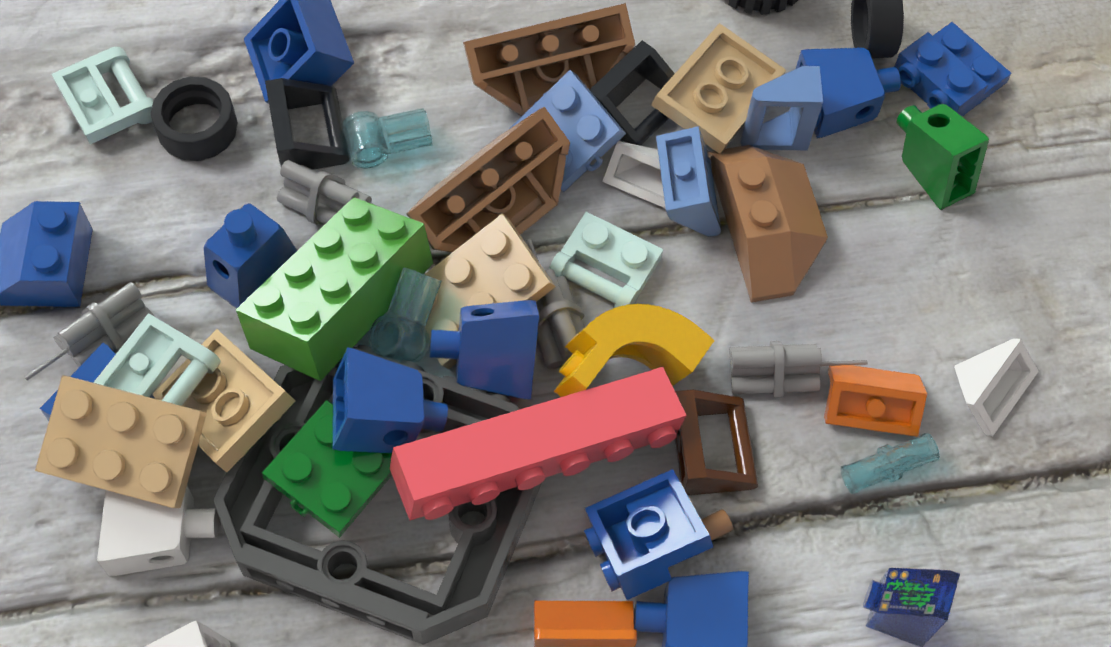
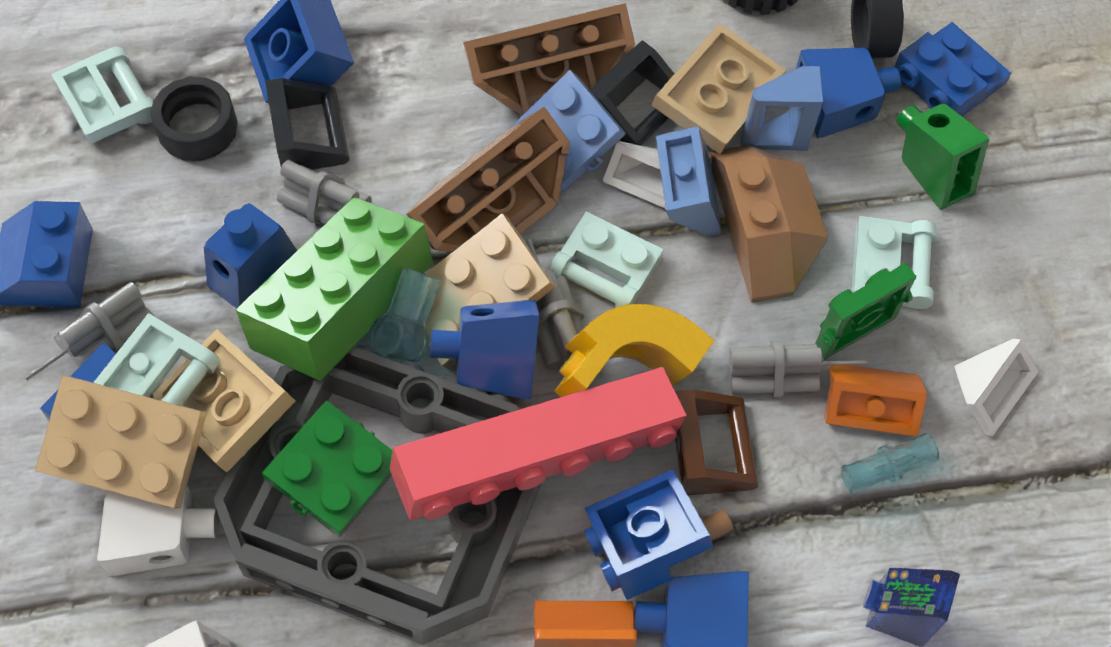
blue torso [333,347,448,453] -> none
clear light blue piece [342,108,432,169] -> none
none -> green plate [815,263,917,360]
none -> light aqua plate [851,216,936,309]

